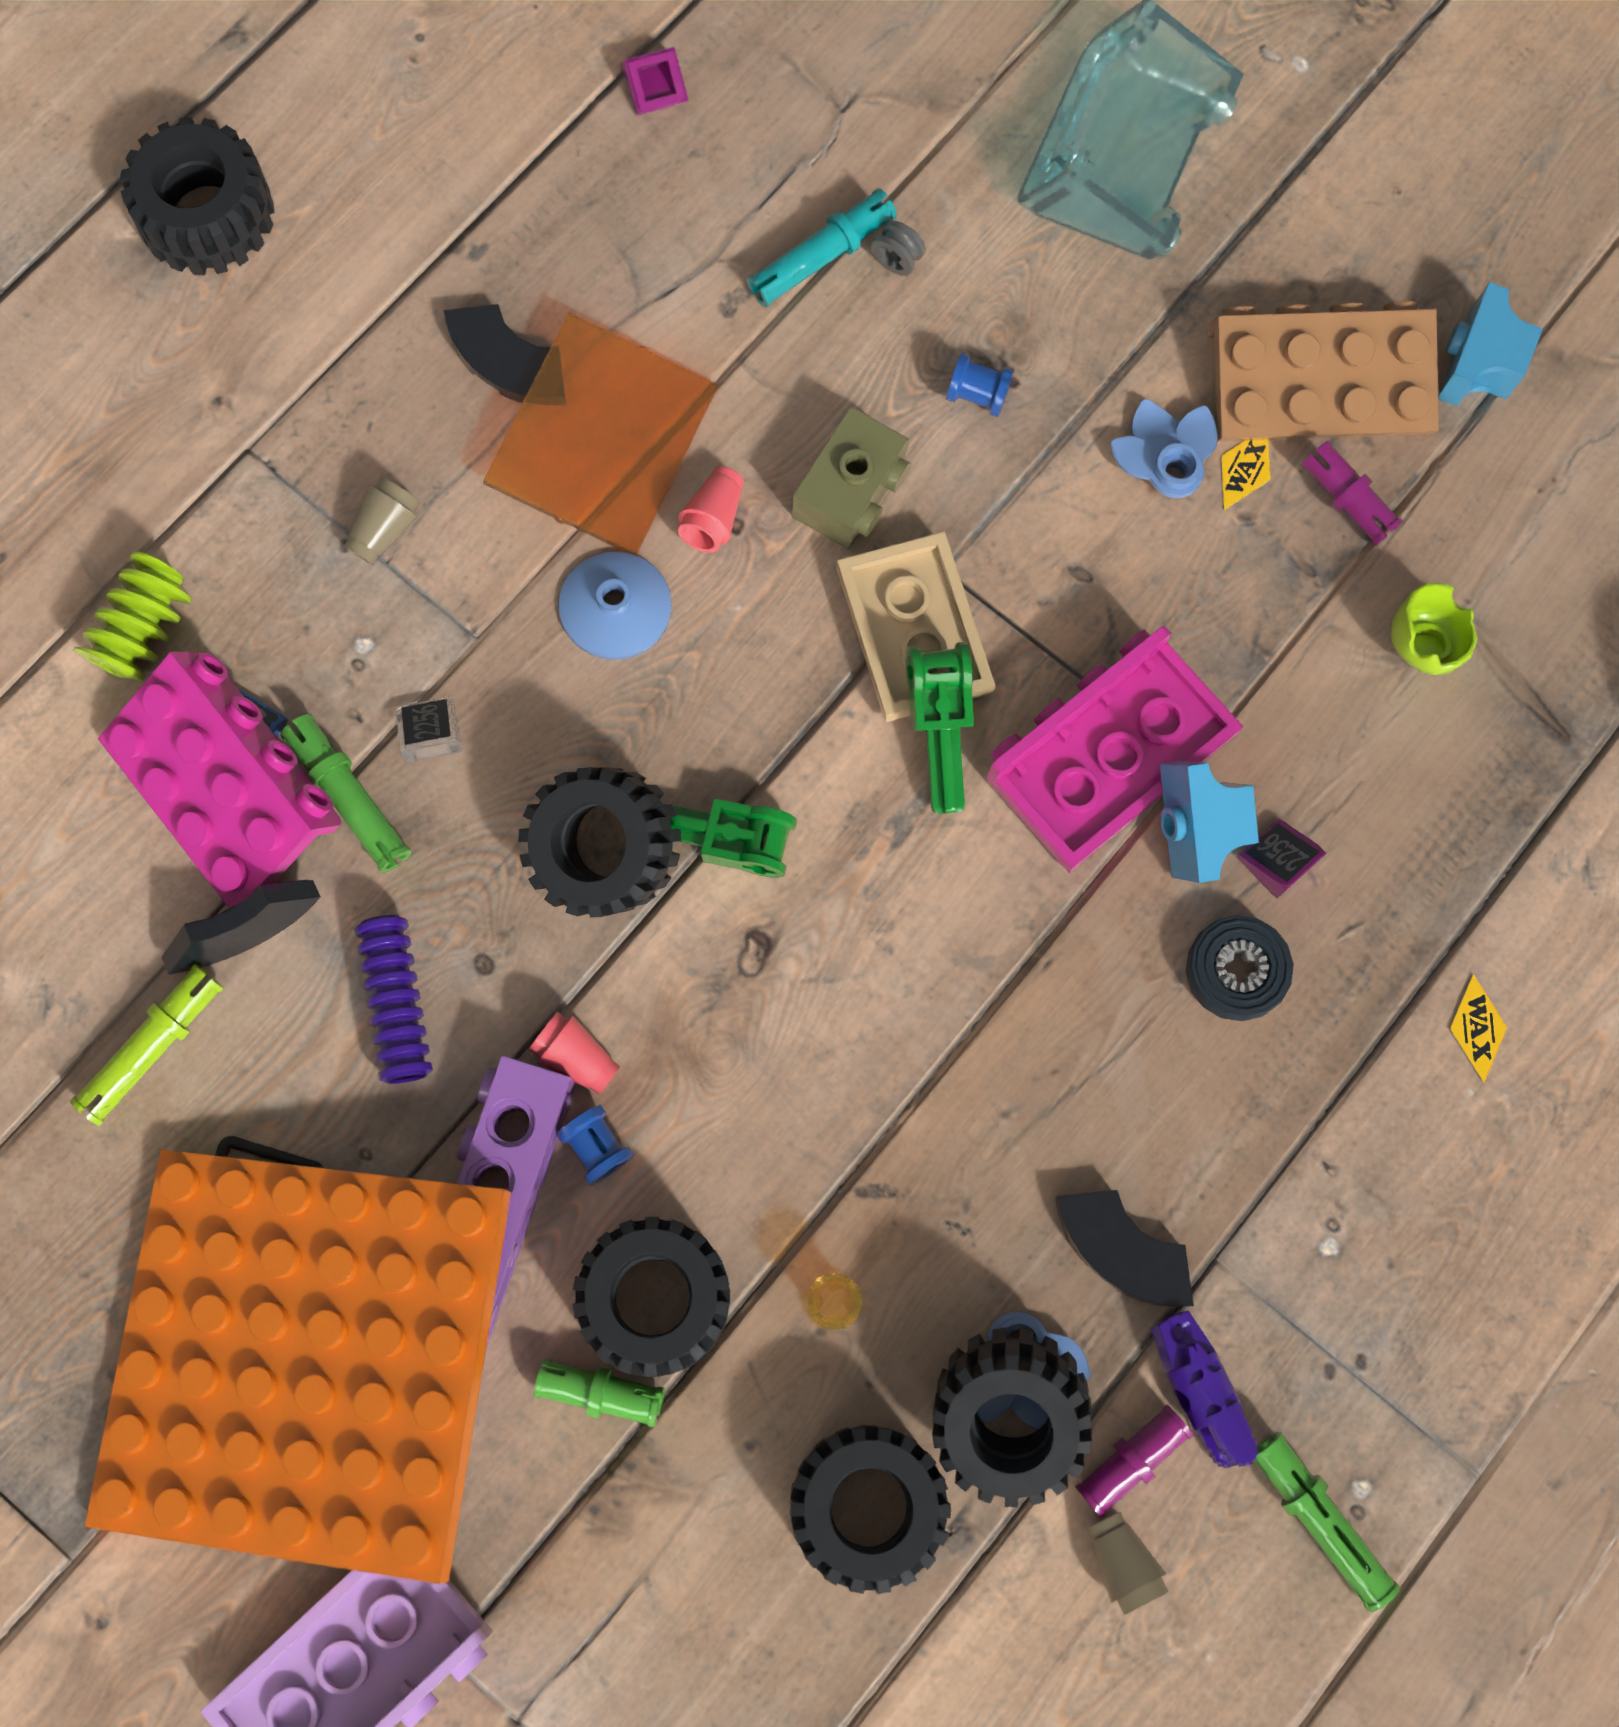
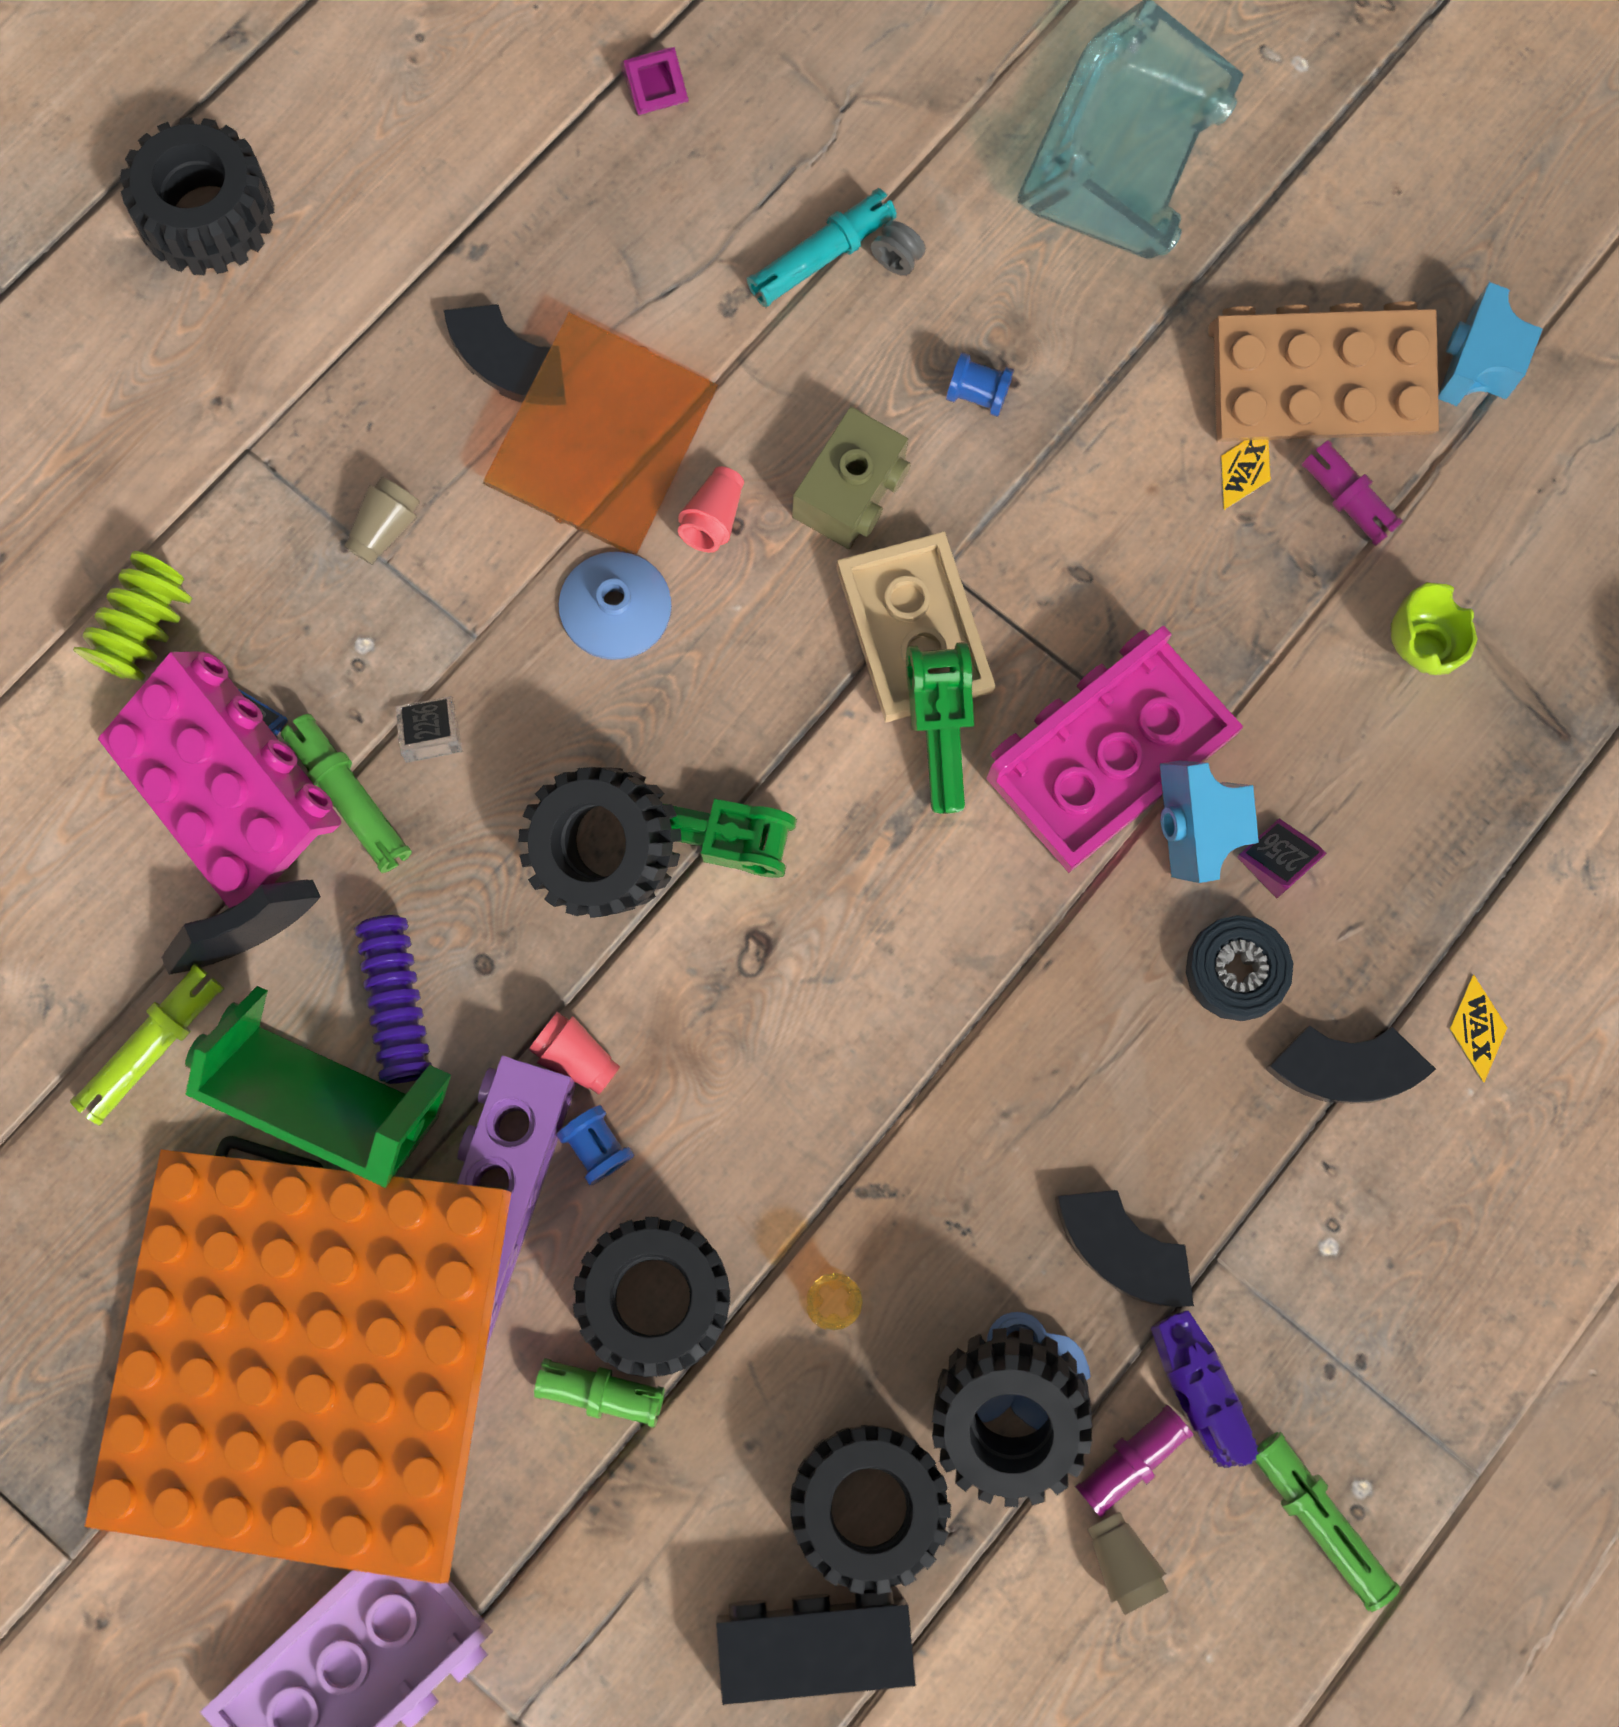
medium blue plate [1110,399,1218,498] -> none
none -> green panel [185,986,451,1188]
none -> black brick [716,1589,916,1705]
none -> black tile [1265,1026,1436,1104]

